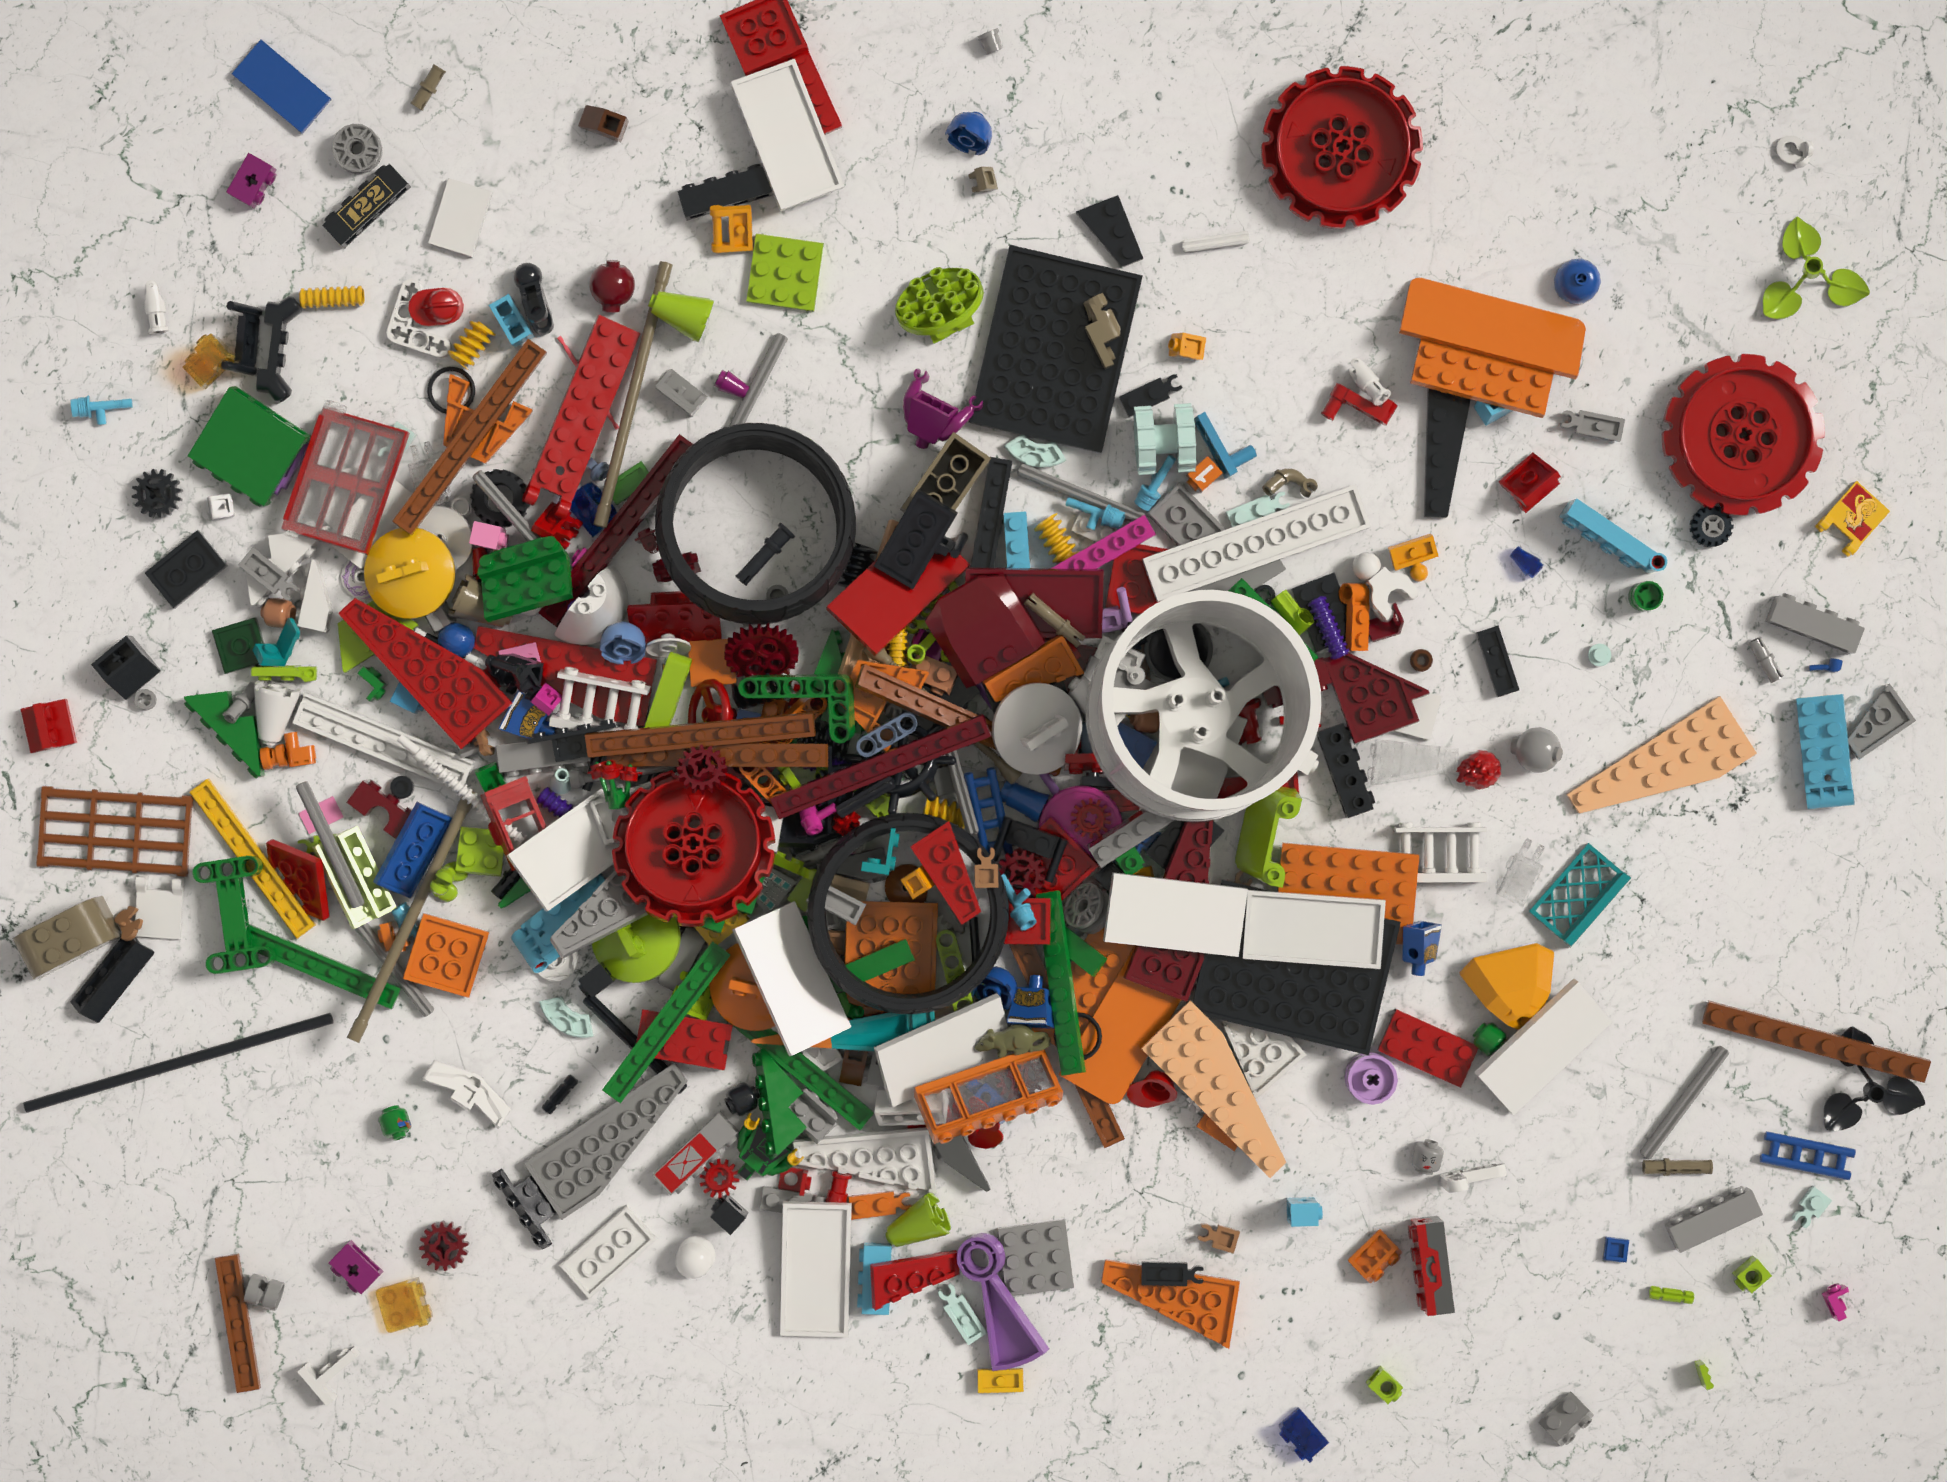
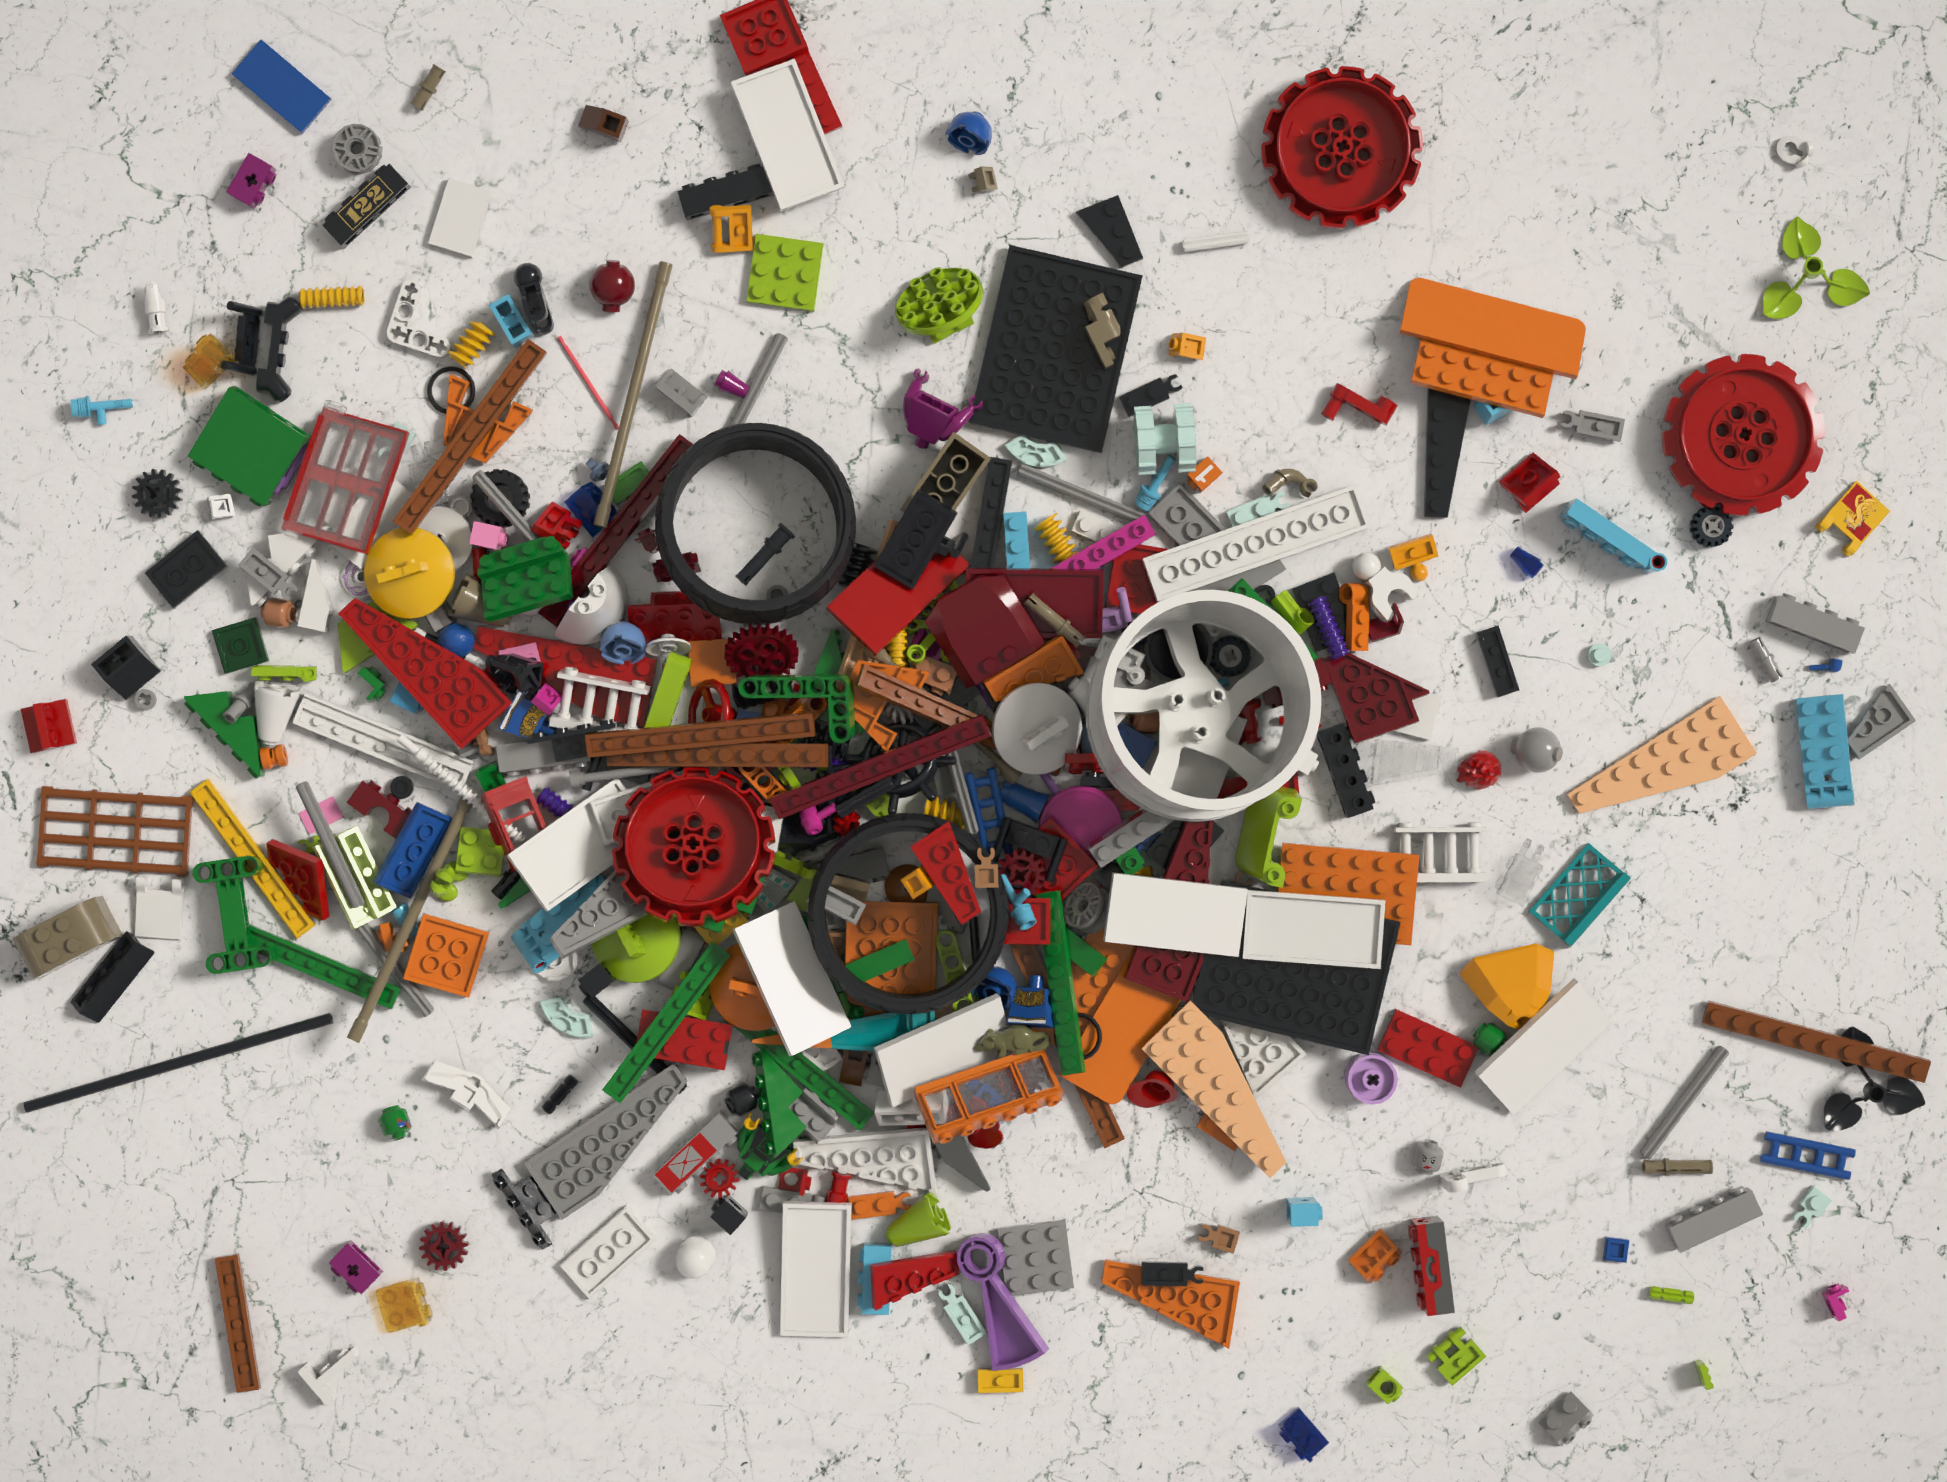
medium nougat piece [114,906,143,941] -> none
light grey wheel [244,1274,285,1311] -> none
teal bracket [252,618,300,666] -> none
orange piece [284,732,316,768] -> none
red piece [408,288,464,326] -> none
red hinge [522,315,641,519] -> none
light aqua cone [550,768,571,794] -> none
plant [587,760,643,809] -> none
lime cone [648,291,714,342] -> none
dark red gear [677,745,728,795] -> none
sand blue beam [856,712,917,757] -> none
teal bracket [861,828,900,875] -> none
light grey piece [977,28,1003,55] -> none
medium azure piece [1066,497,1125,530] -> none
red gear [1071,798,1111,839] -> none
dark azure piece [1194,412,1257,479] -> none
white piece [1349,358,1391,406] -> none
blue torso [1402,921,1442,976] -> none
reddish brown plate [1410,649,1433,672] -> none
blue cylinder [1554,258,1601,305] -> none
green wheel [1628,581,1664,611] -> none
lime brick [1732,1255,1772,1294] -> none
none -> black wheel [1210,635,1251,677]
none -> lime plate [1426,1326,1487,1386]

